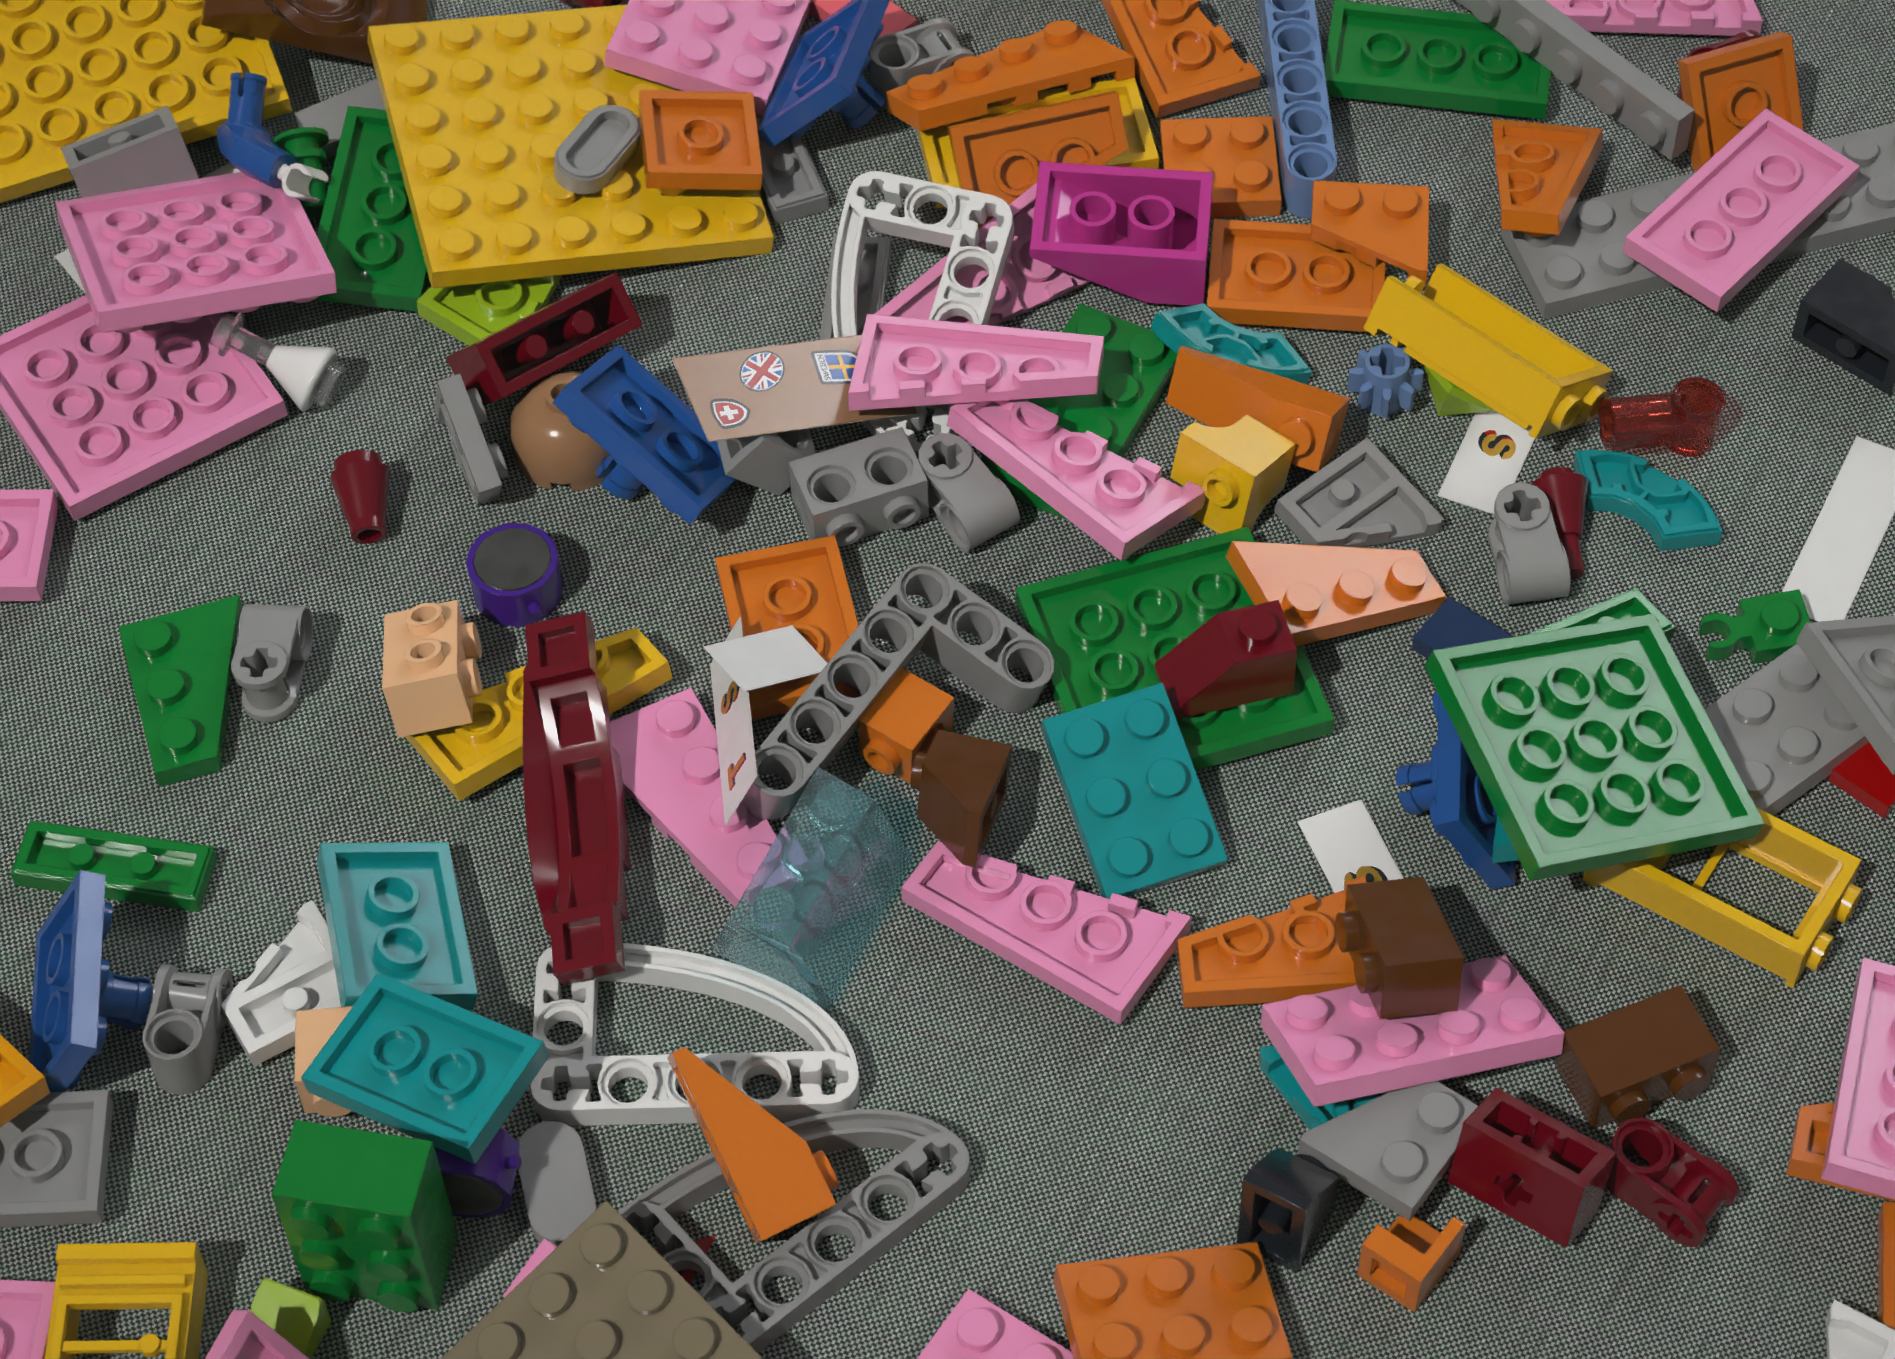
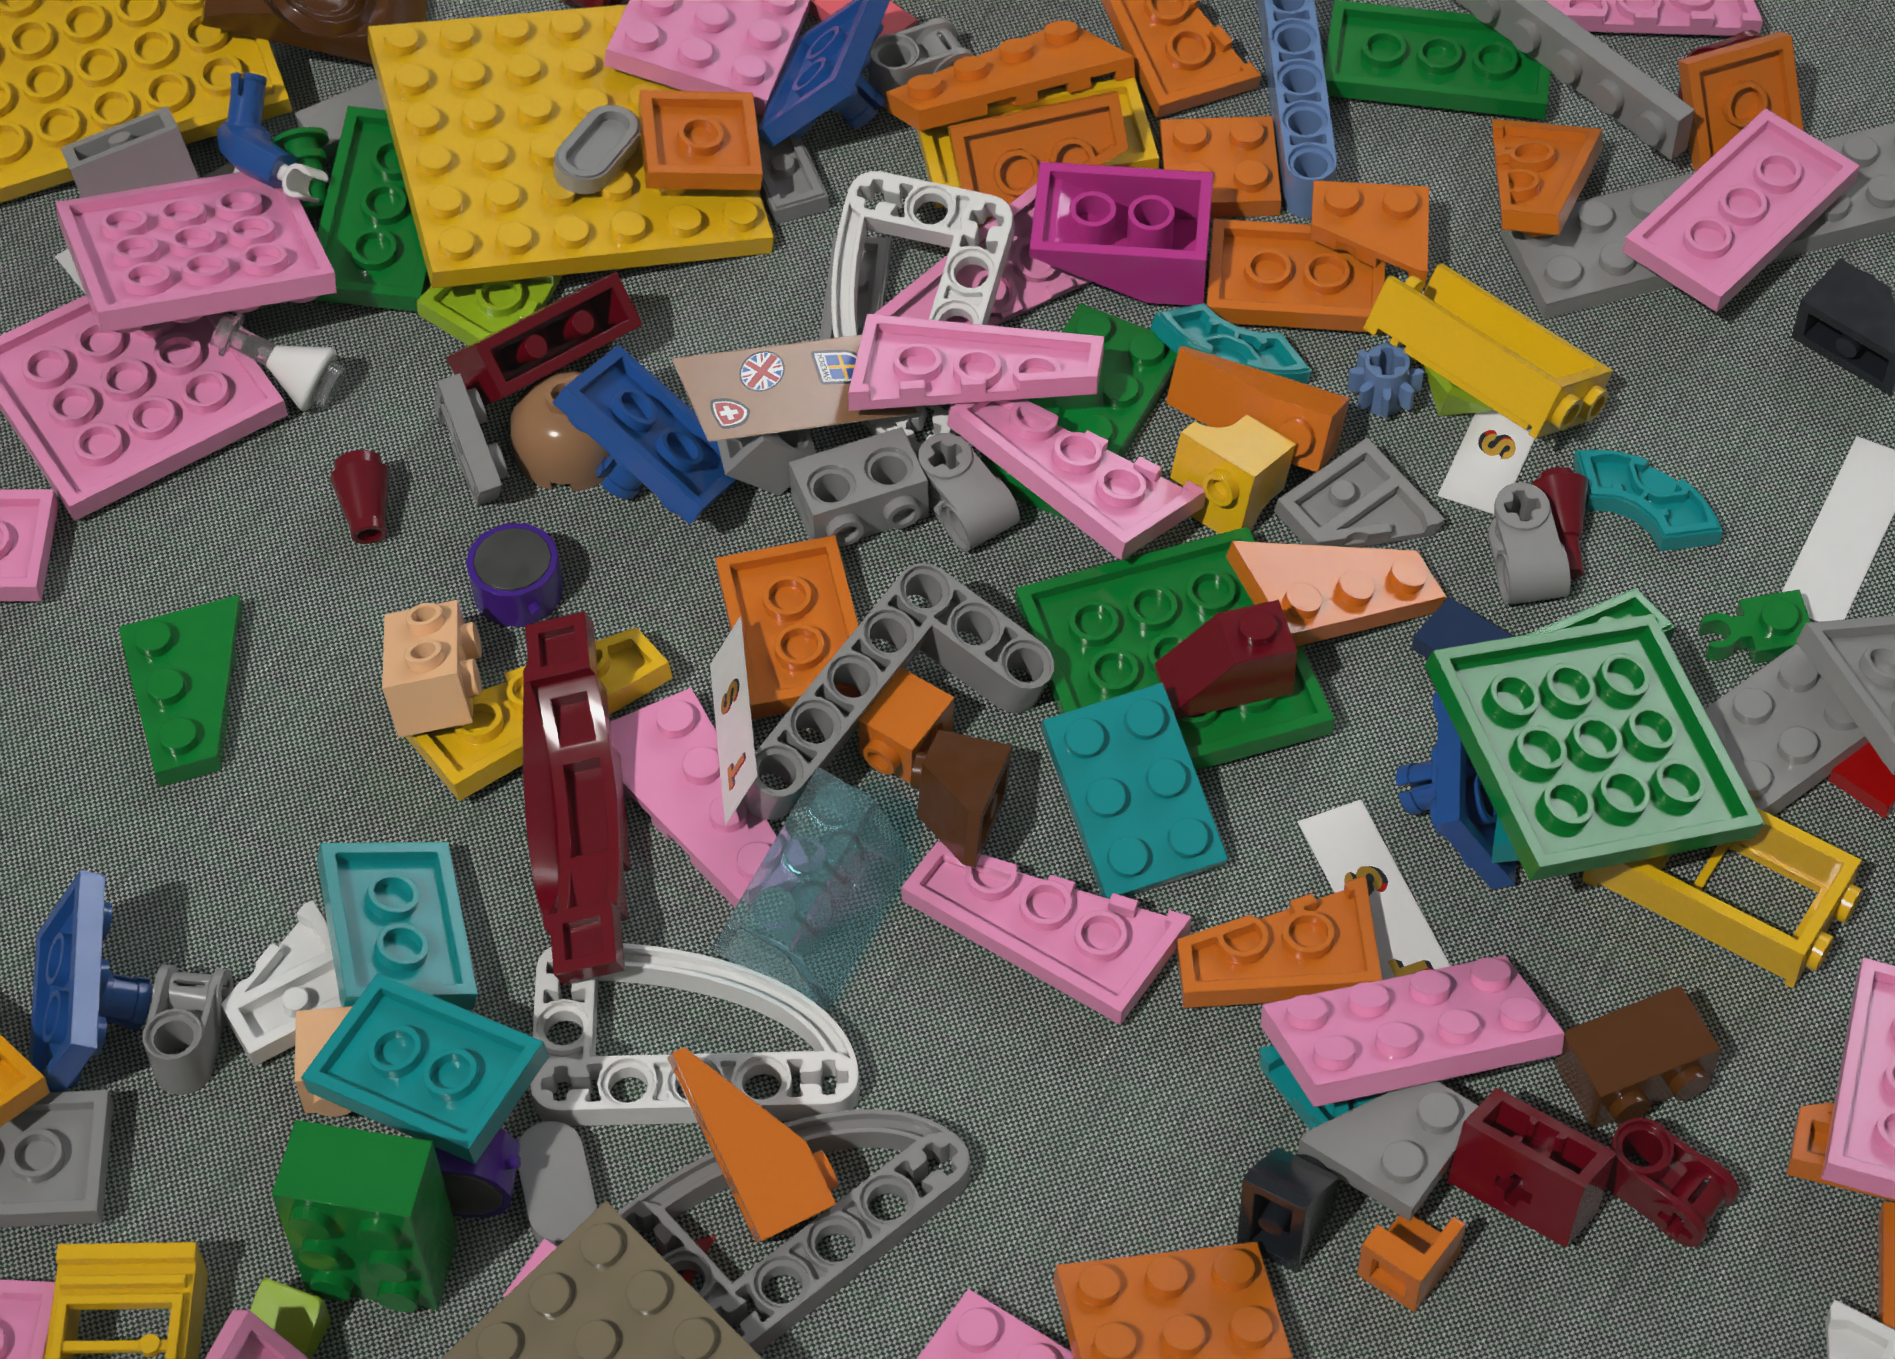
green tile [10,820,218,912] -> none
light grey piece [231,604,313,723] -> none
white sticker [703,625,828,692] -> none
reddish brown brick [1335,877,1464,1020] -> none
clear red piece [1598,377,1726,457] -> none

